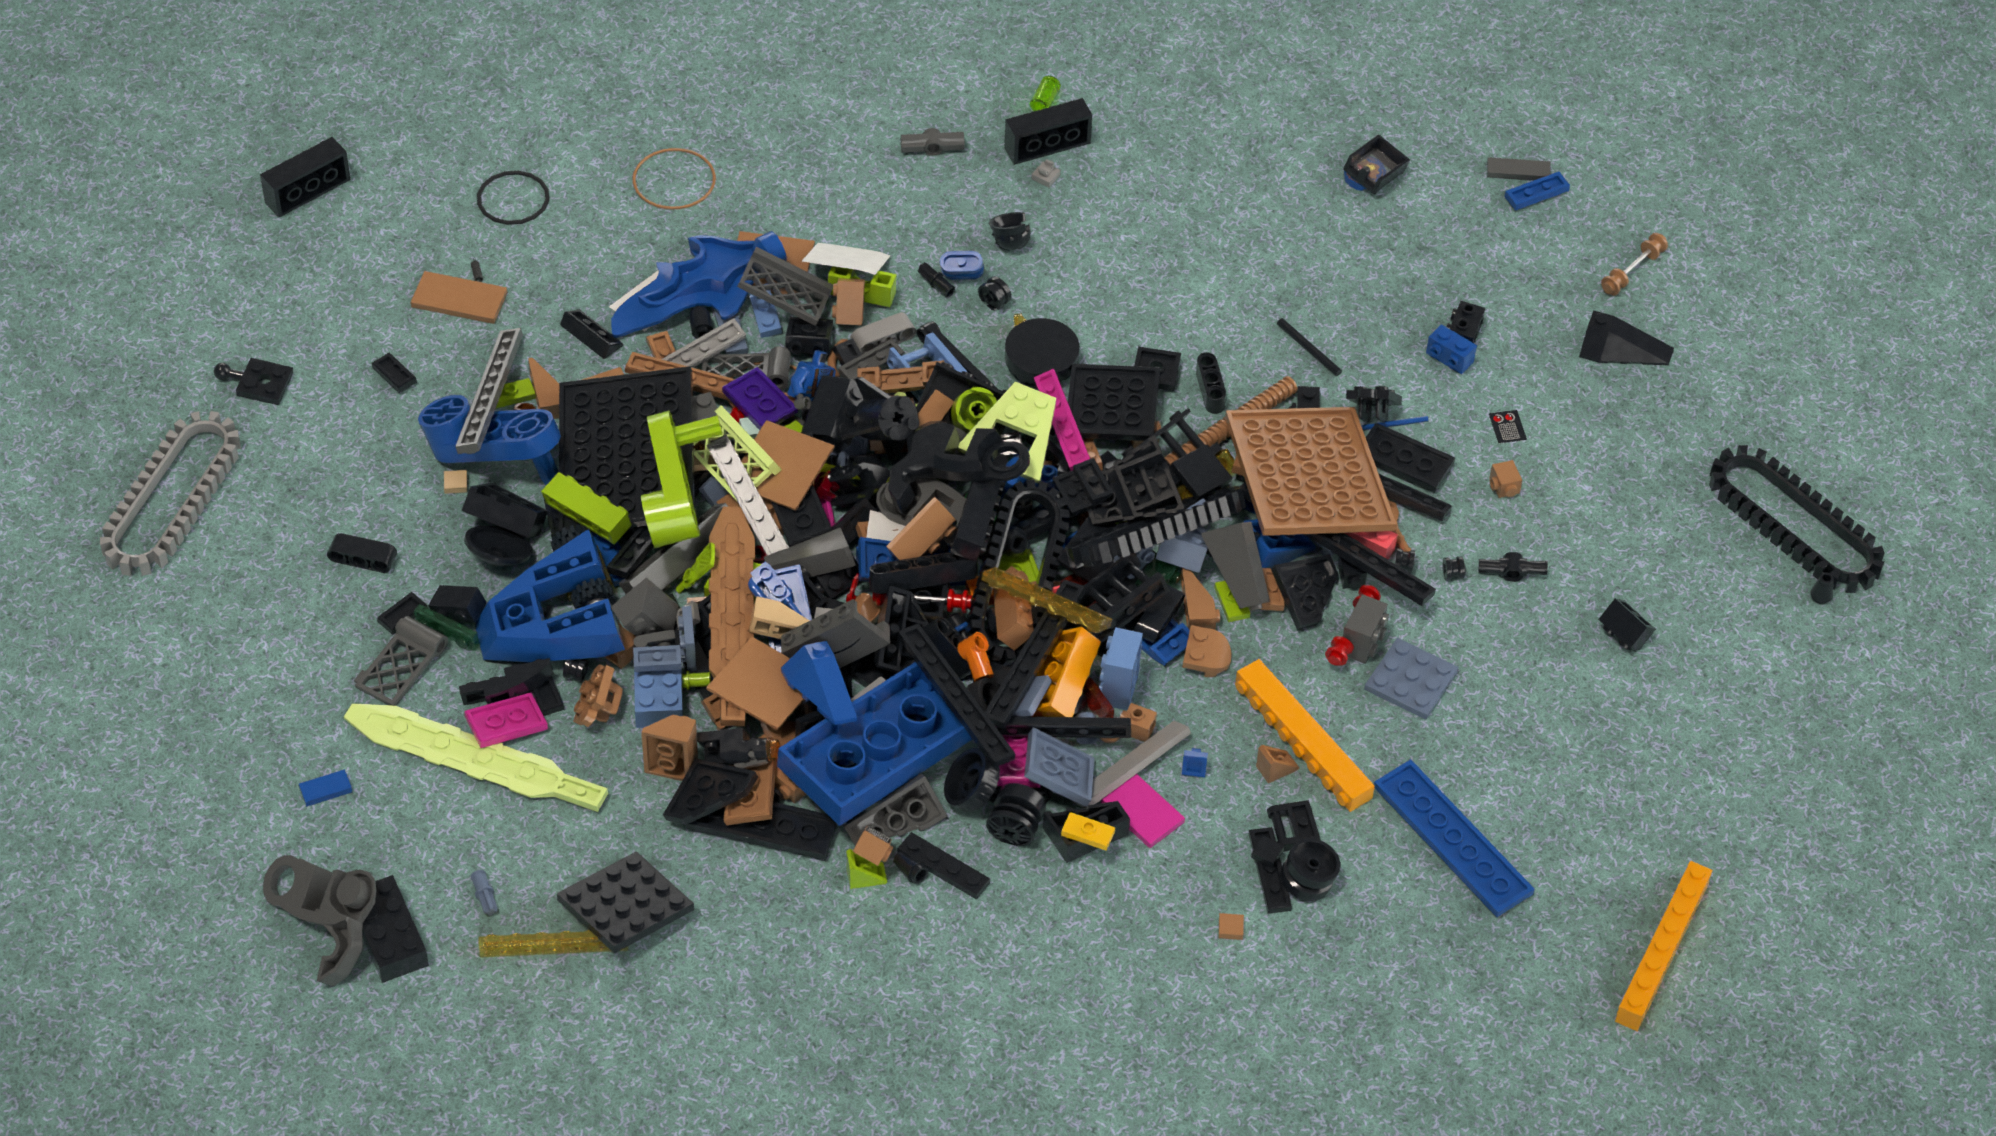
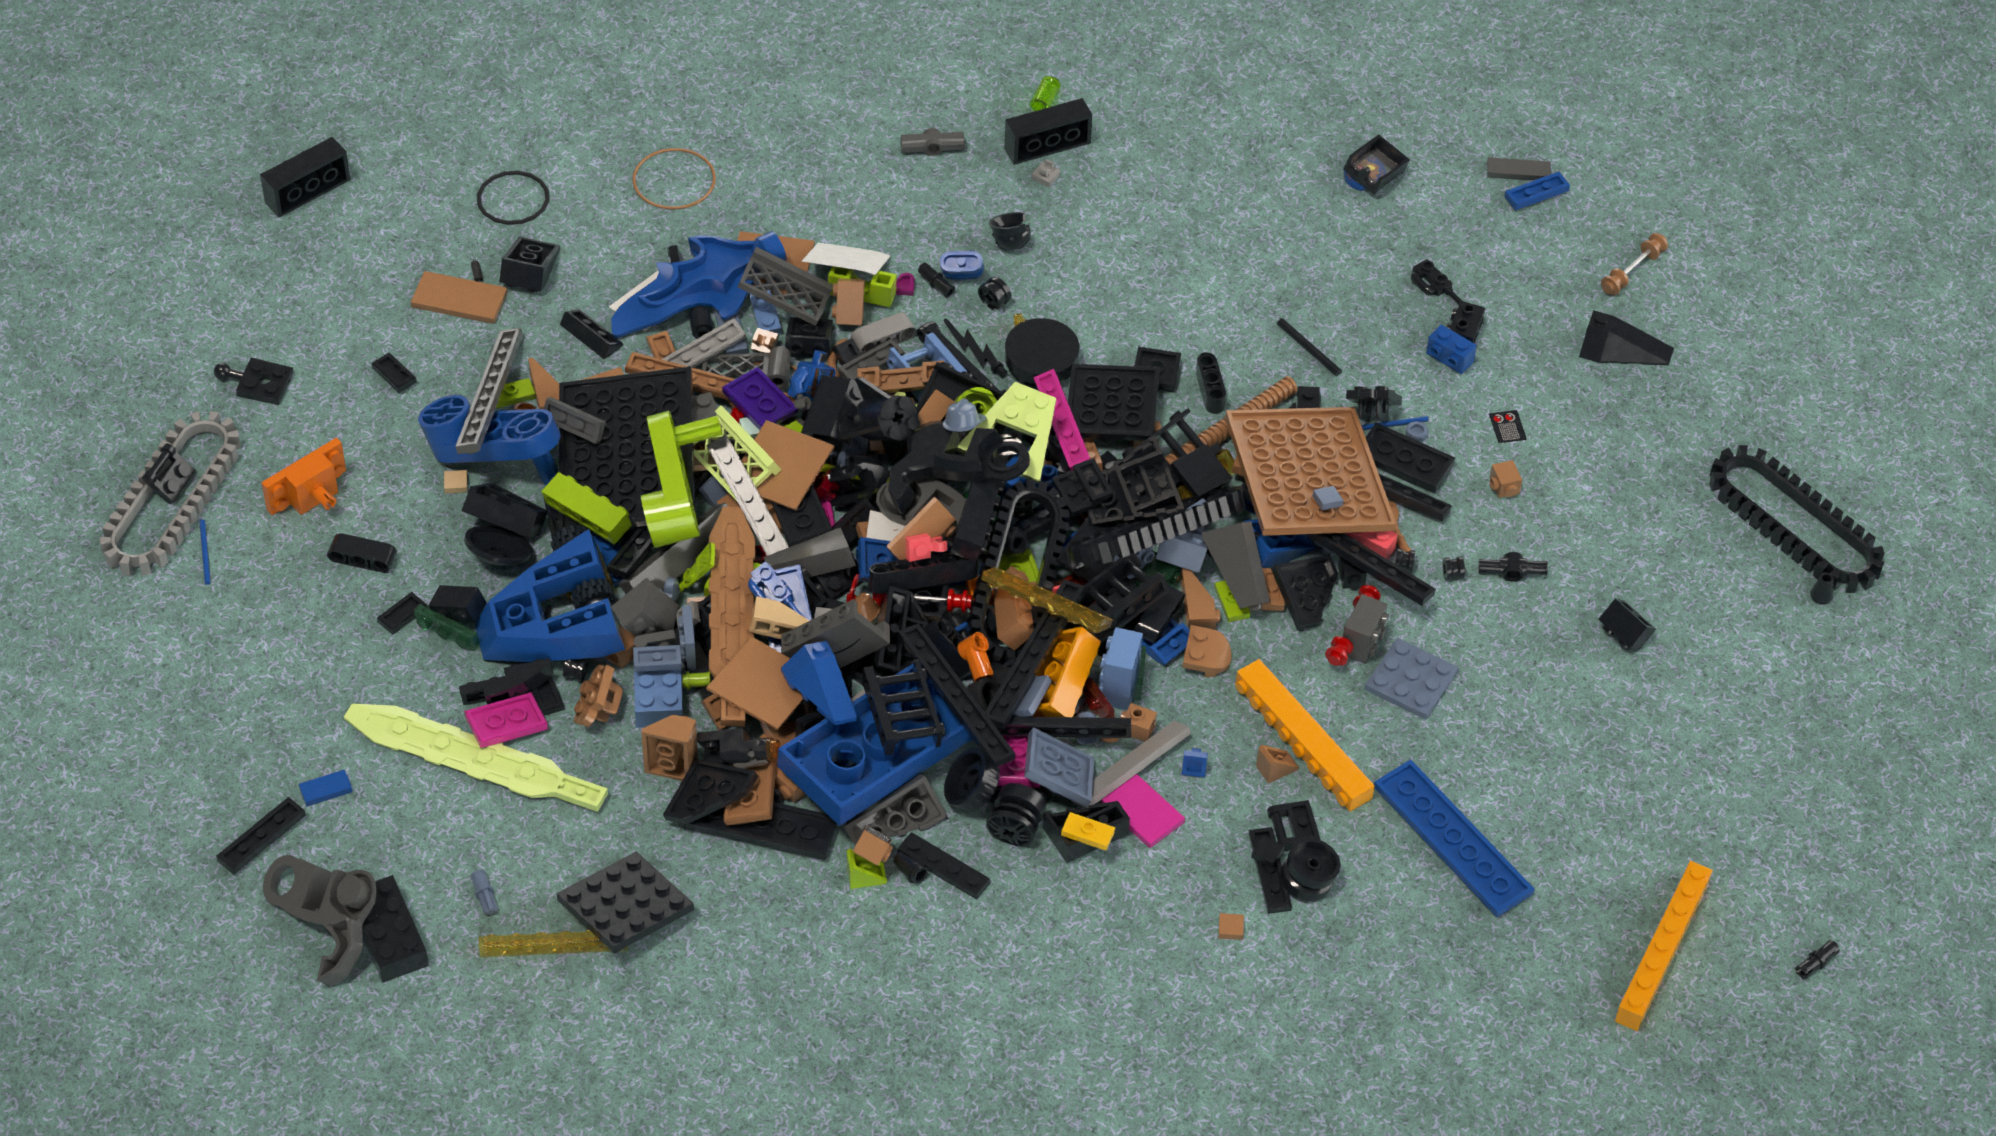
dark grey piece [354,616,448,706] -> none
none -> black plate [142,443,195,504]
none -> blue axle [199,519,211,585]
none -> black plate [216,797,306,875]
none -> orange brick [261,437,346,515]
none -> black slope [499,236,560,292]
none -> dark grey plate [544,397,606,444]
none -> sand blue tile [664,577,680,602]
none -> black tile [667,245,680,263]
none -> tile [751,328,779,353]
none -> black fence [862,659,945,755]
none -> magenta tile [895,272,914,296]
none -> coral plate [905,533,947,562]
none -> sand blue piece [943,399,987,432]
none -> black piece [944,318,1007,378]
none -> clear green piece [1136,645,1147,701]
none -> sand blue tile [1312,486,1344,510]
none -> sand blue tile [1405,421,1428,442]
none -> black piece [1411,259,1462,304]
none -> black pin [1795,940,1840,979]

